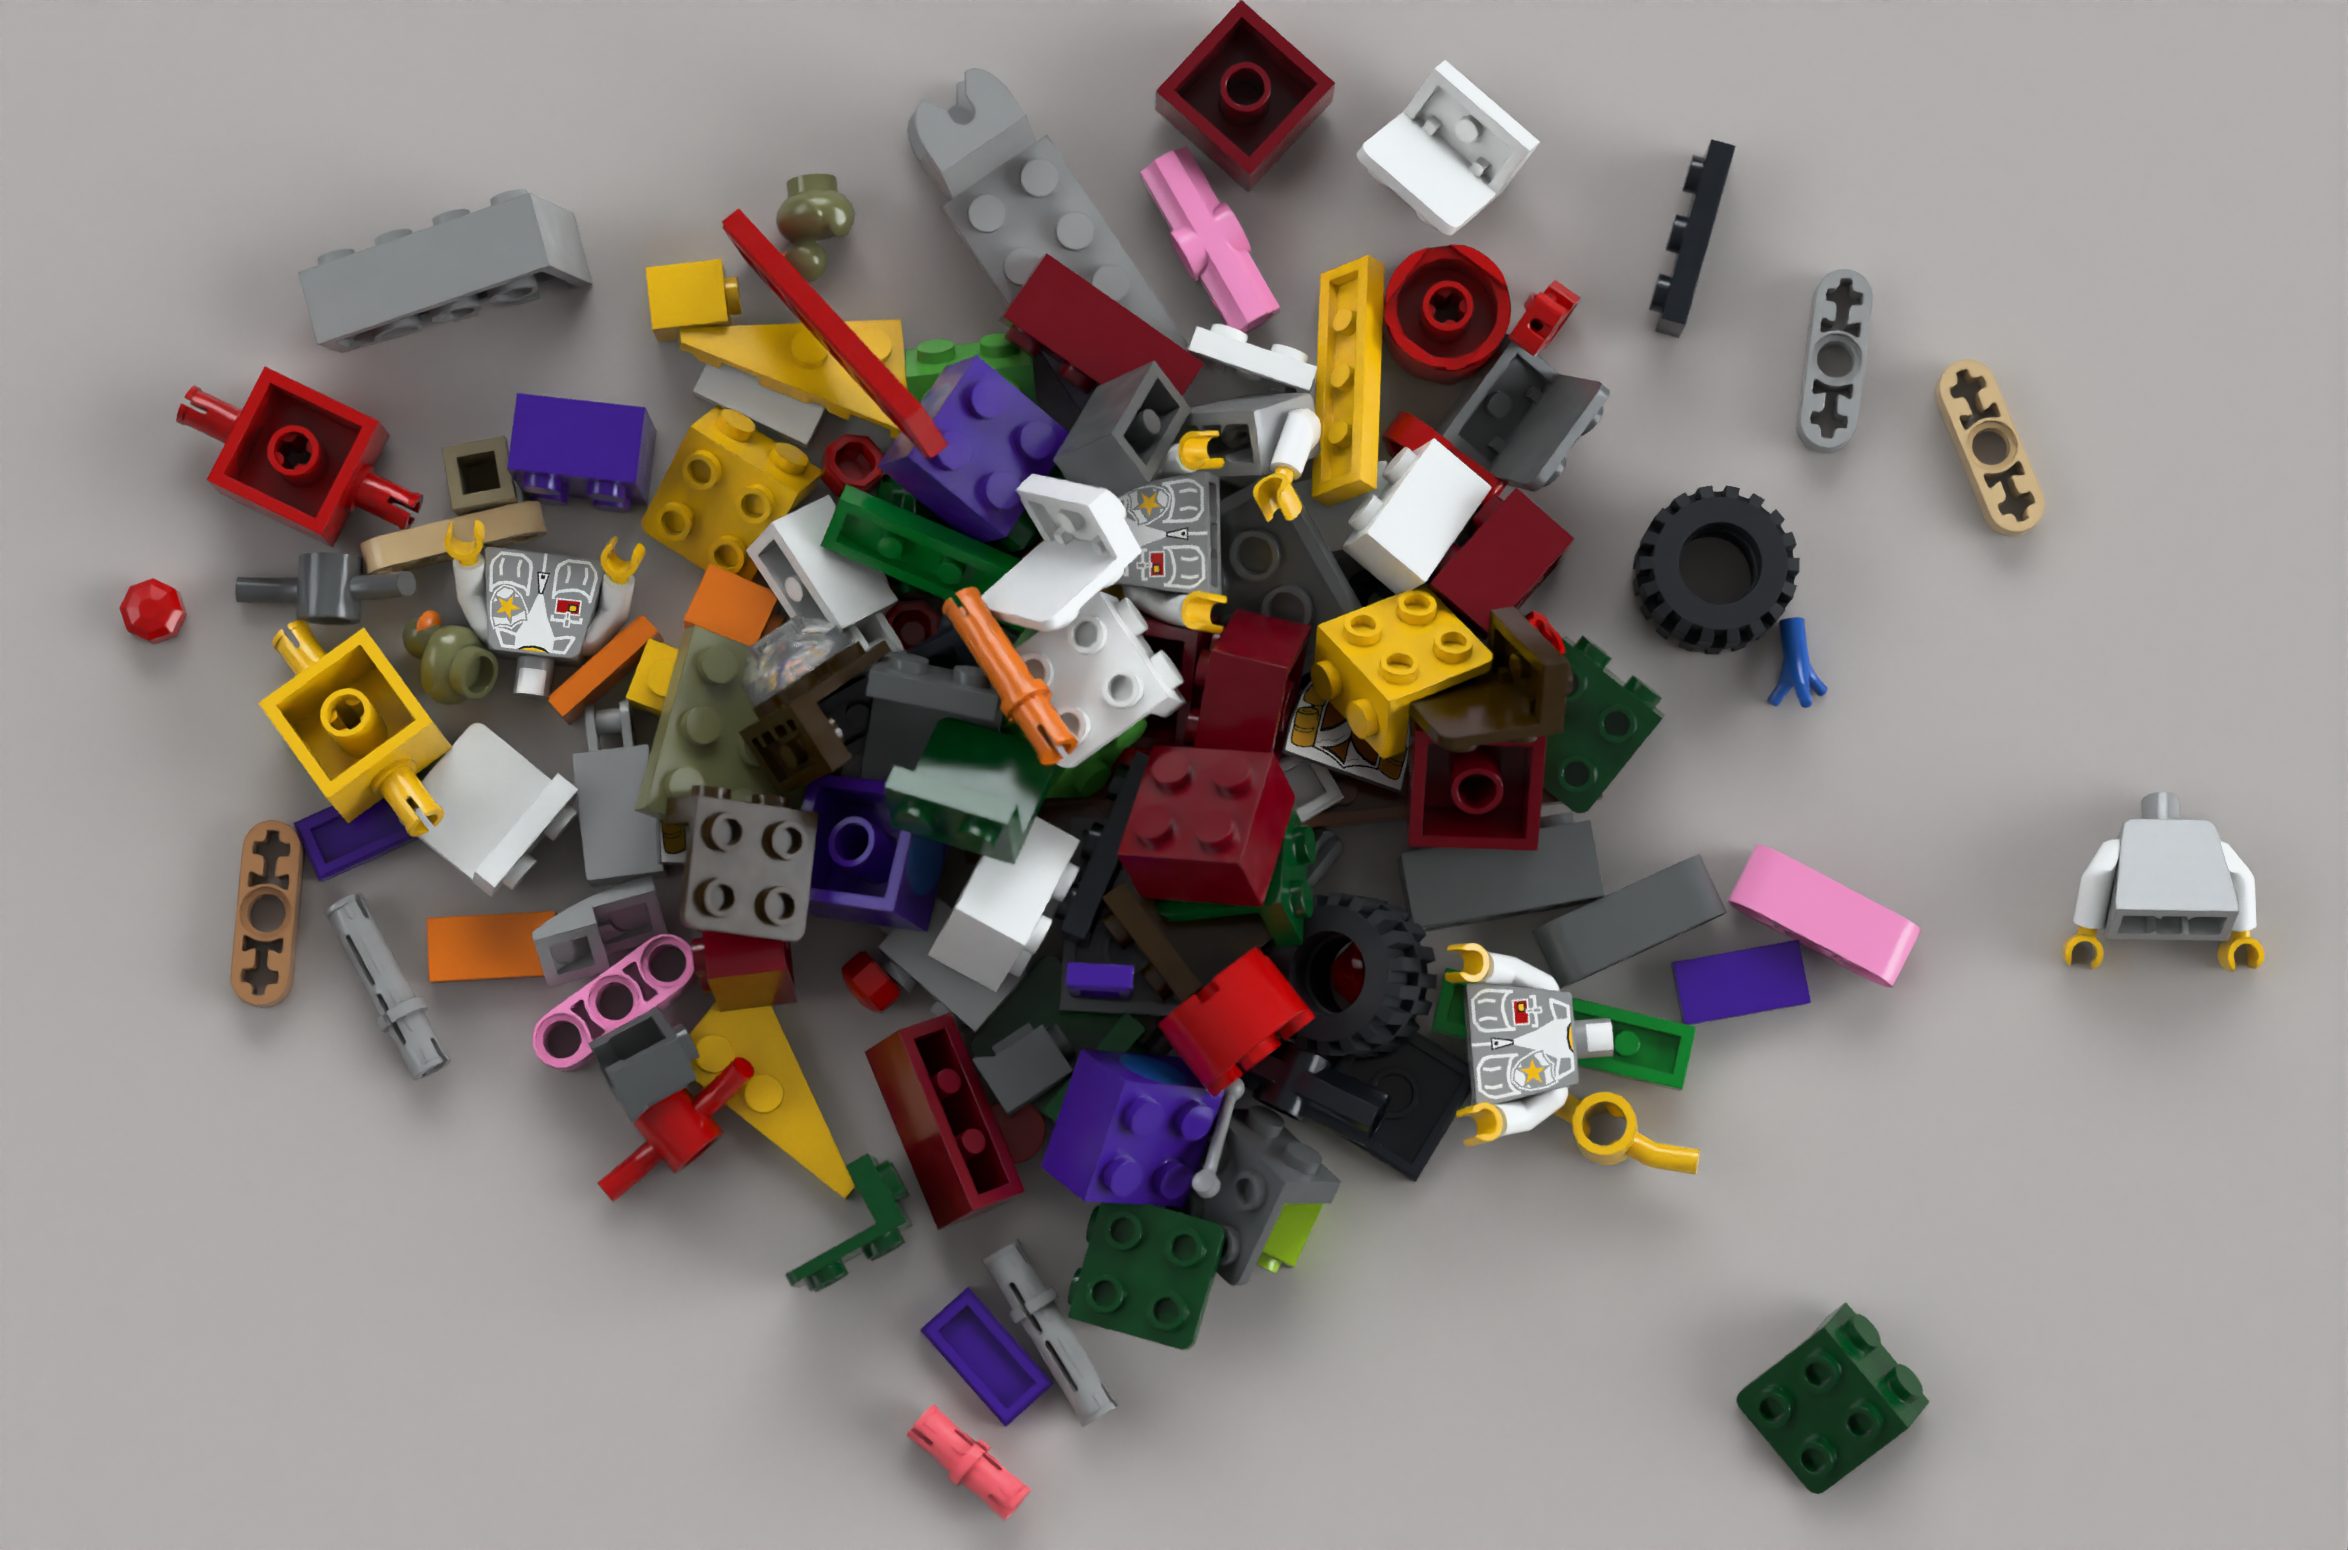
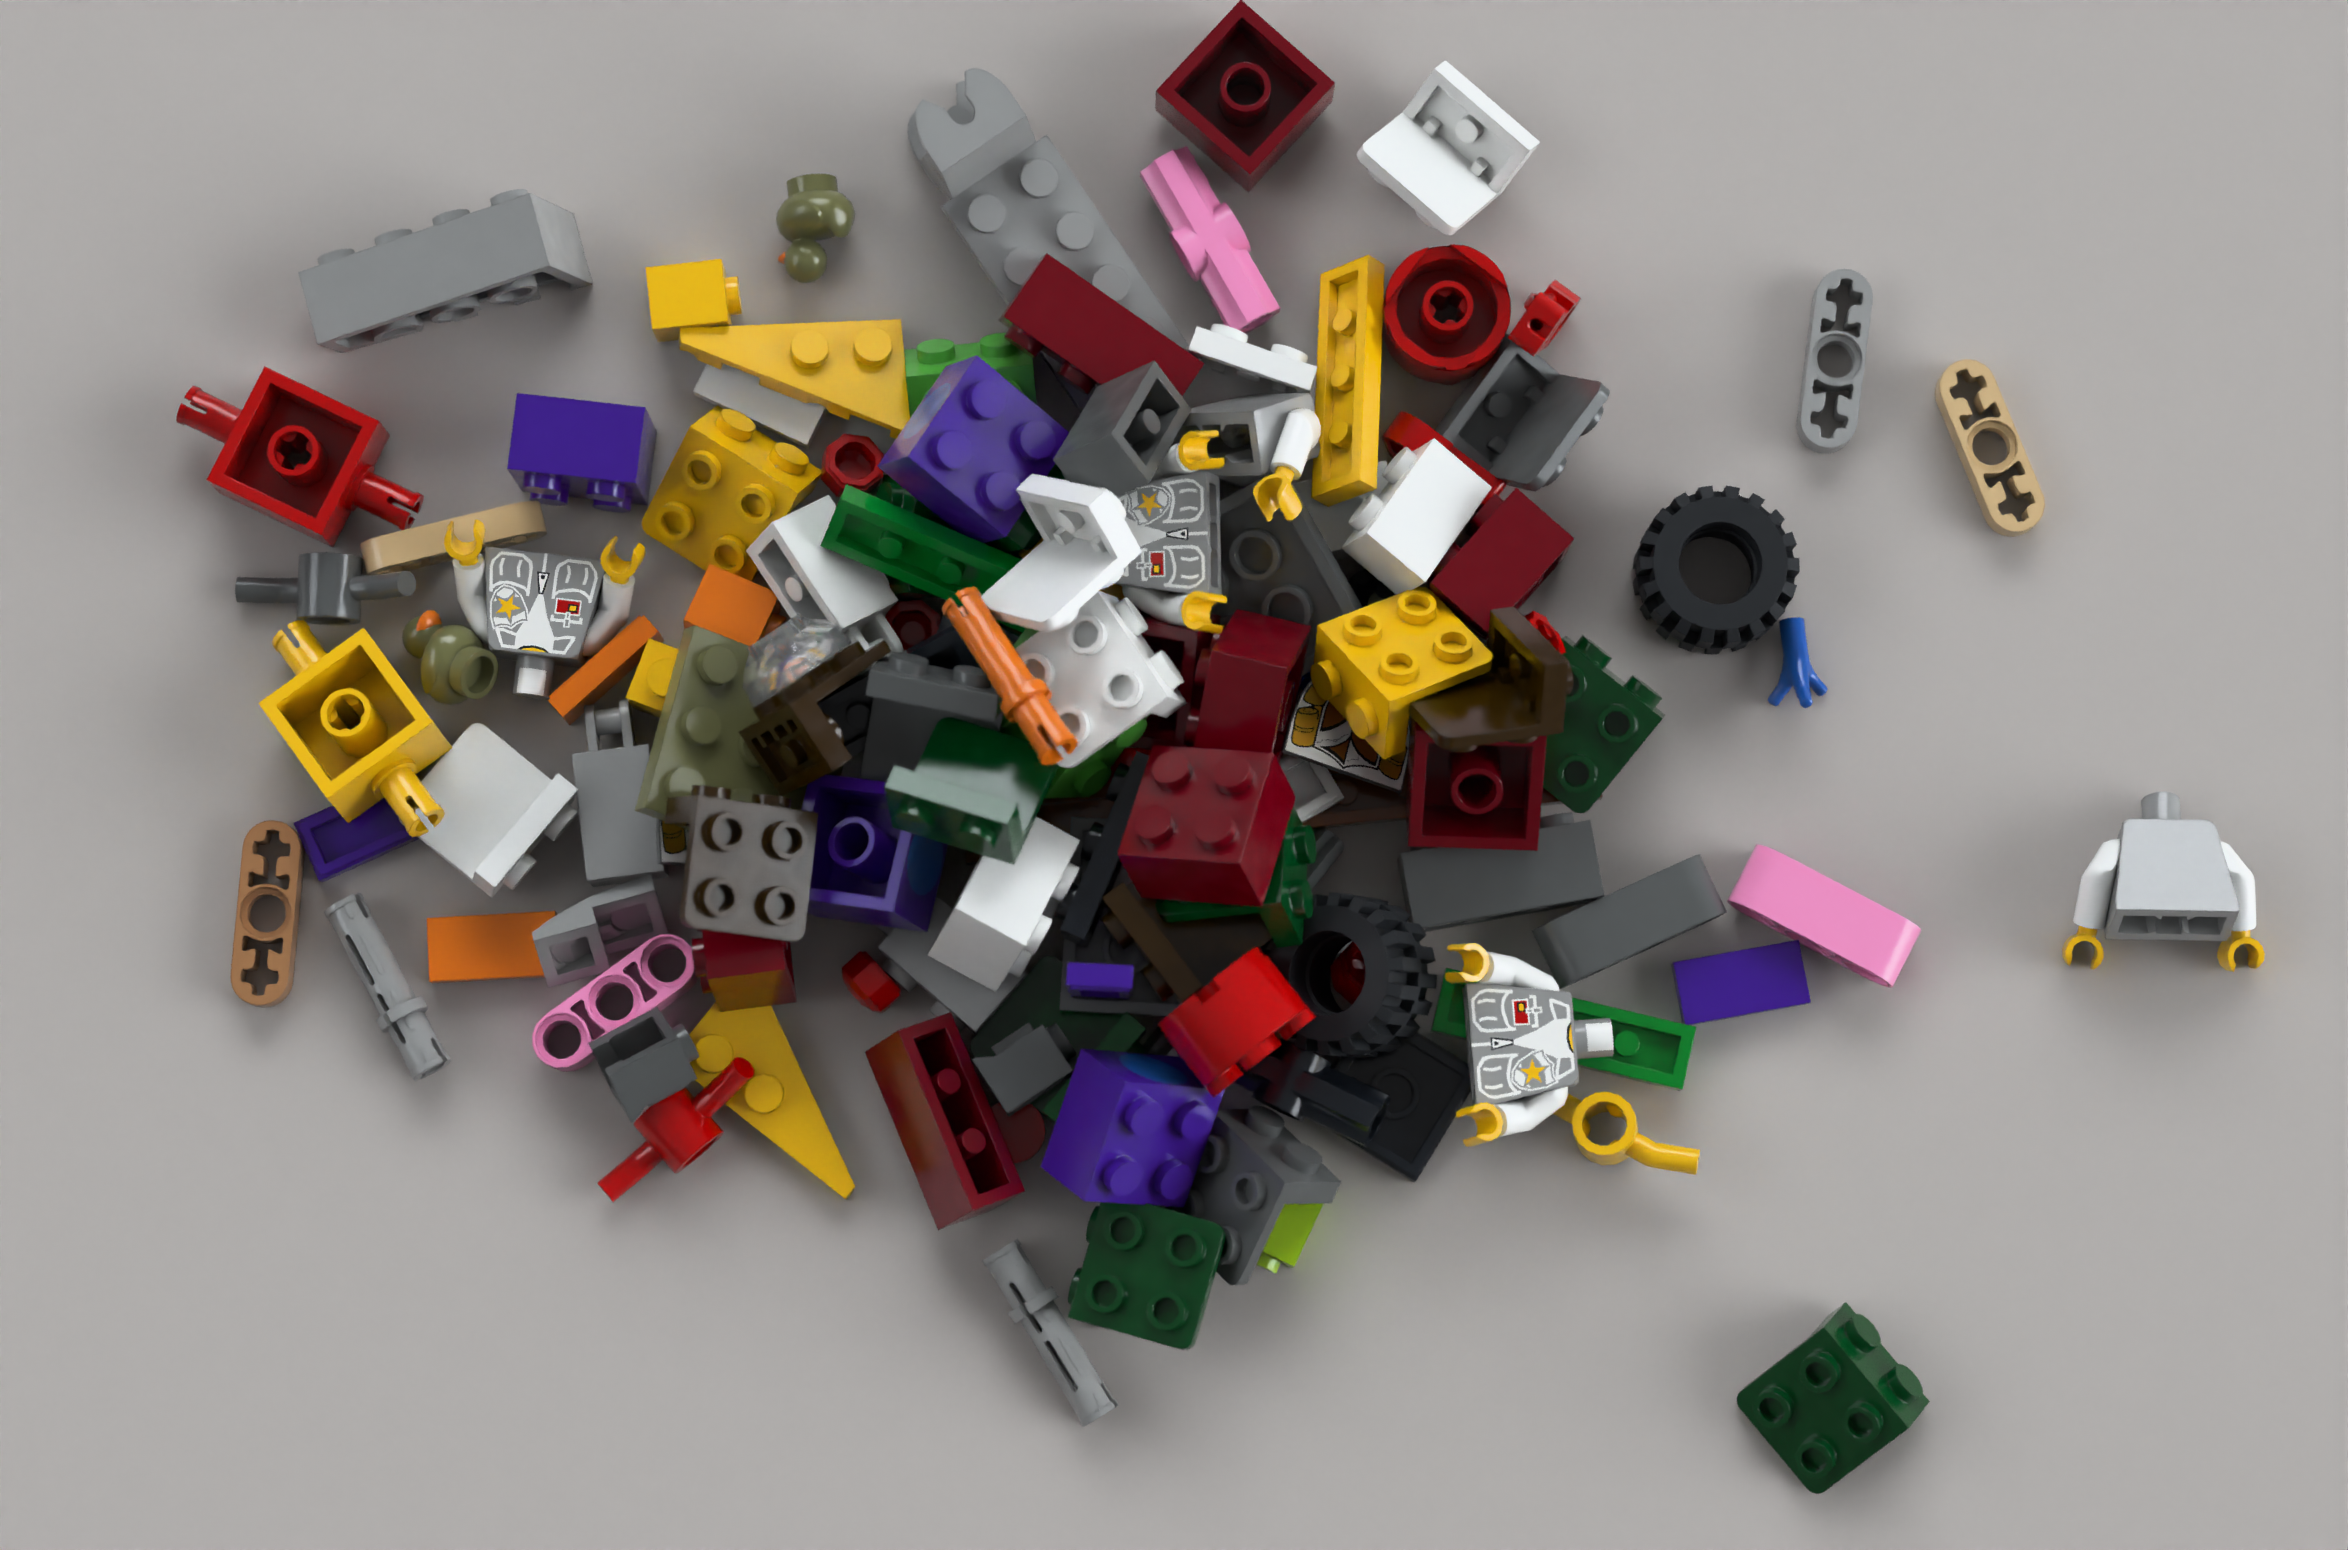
red tile [119,578,187,645] -> none
dark tan brick [442,436,518,516] -> none
red tile [722,208,948,459] -> none
dark green bracket [785,1153,913,1293] -> none
coral pin [906,1404,1032,1521] -> none
dark purple tile [920,1287,1054,1427] -> none
light grey hinge [1192,1078,1245,1198] -> none
black plate [1649,139,1736,338] -> none

